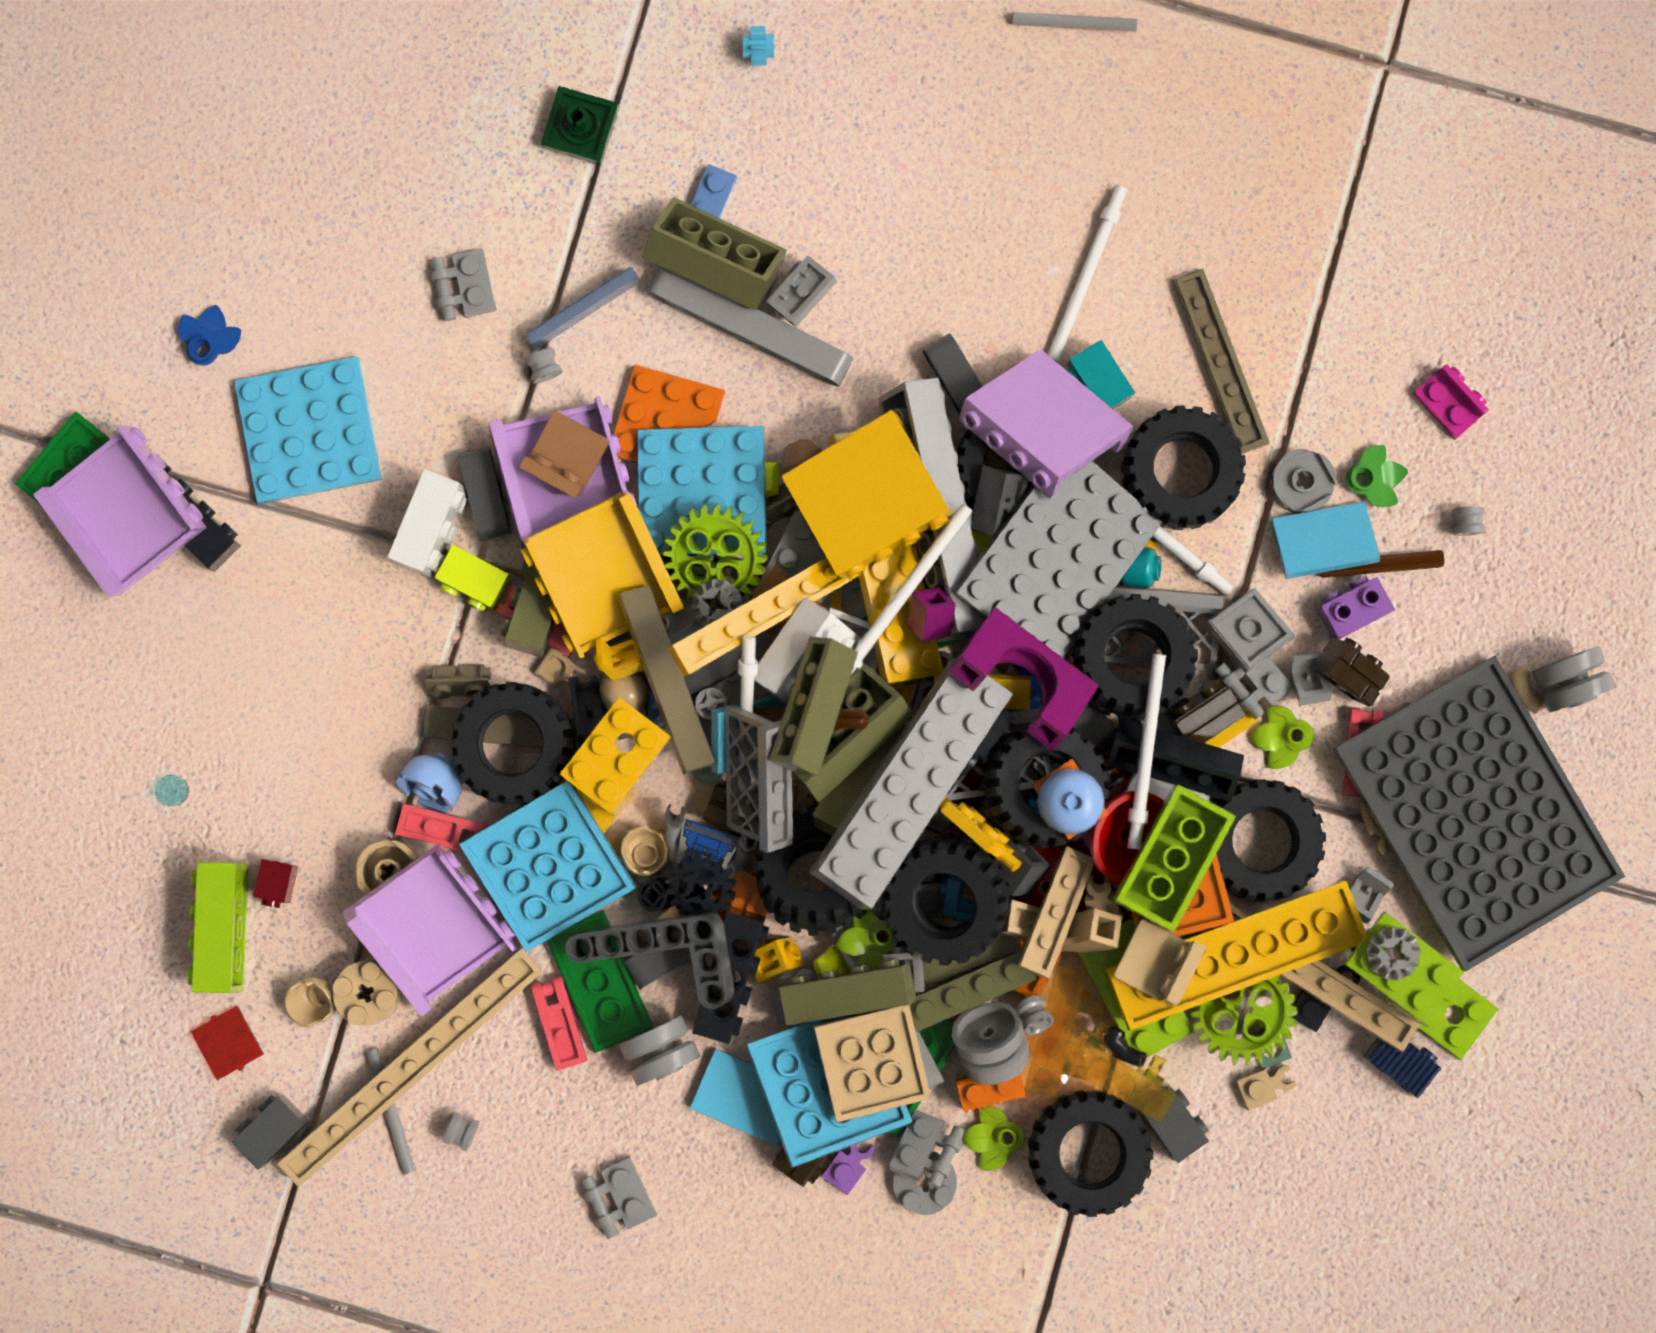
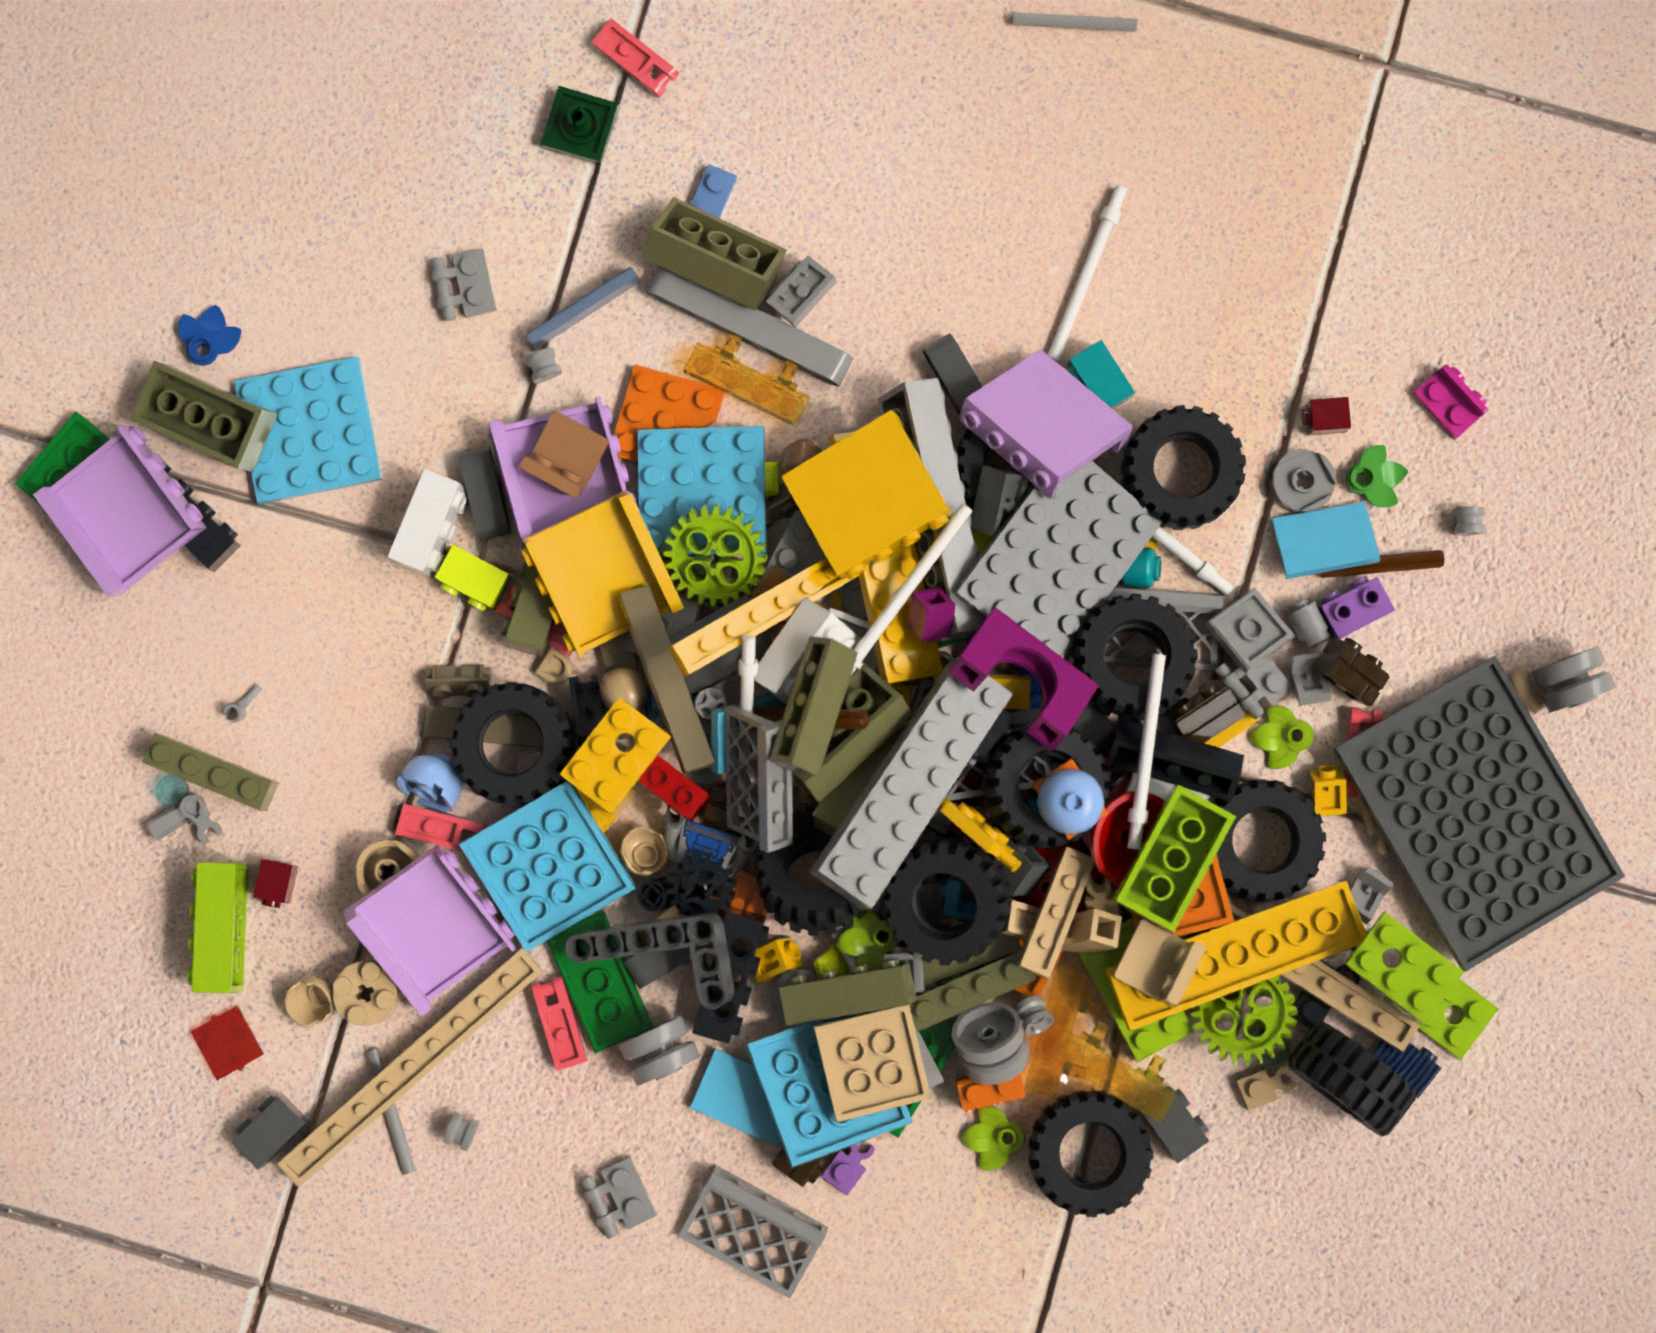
yellow bracket [594,639,644,681] -> none
light grey gear [691,579,742,627] -> none
medium azure gear [743,26,774,66] -> none
light grey plate [889,1109,965,1189] -> none
light grey plate [893,1151,957,1215] -> none
black arm [1104,1026,1147,1068] -> none
dark tan tile [1173,269,1270,454] -> none
light grey gear [1367,927,1421,980] -> none
none -> olive brick [130,361,277,472]
none -> olive brick [142,733,279,812]
none -> light grey bar [146,794,223,844]
none -> light grey hand [223,684,262,723]
none -> coral plate [592,18,679,98]
none -> red panel [639,755,711,821]
none -> light grey fence [678,1165,829,1298]
none -> clear yellow hinge [683,333,810,427]
none -> light grey brick [1287,598,1330,648]
none -> black tyre [1288,1021,1416,1137]
none -> dark red brick [1301,397,1351,436]
none -> yellow bracket [1309,765,1347,816]

